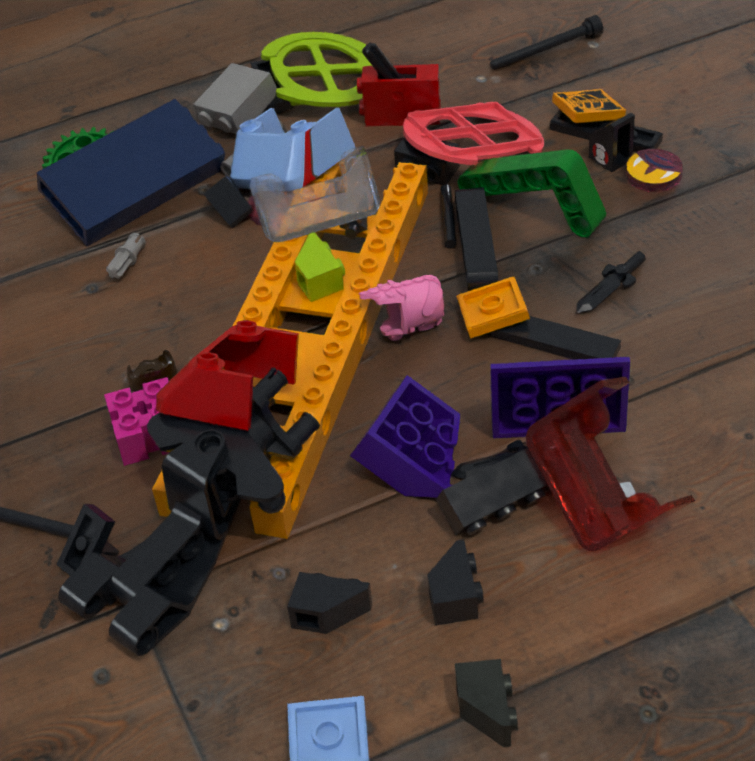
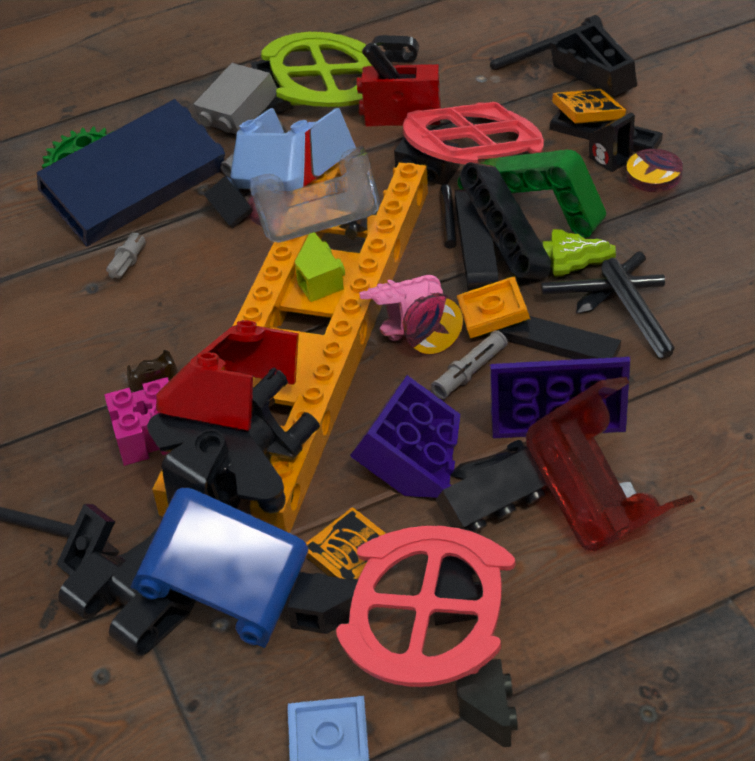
none -> blue windscreen [130,488,309,648]
none -> tile [306,507,387,579]
none -> coral window [336,526,516,687]
none -> black beam [372,35,419,63]
none -> tile [402,292,464,355]
none -> light grey pin [431,330,508,399]
none -> black beam [460,162,551,280]
none -> black bar [541,274,665,295]
none -> lime rock [543,229,616,277]
none -> black wedge [550,21,638,97]
none -> black axle [601,257,675,359]

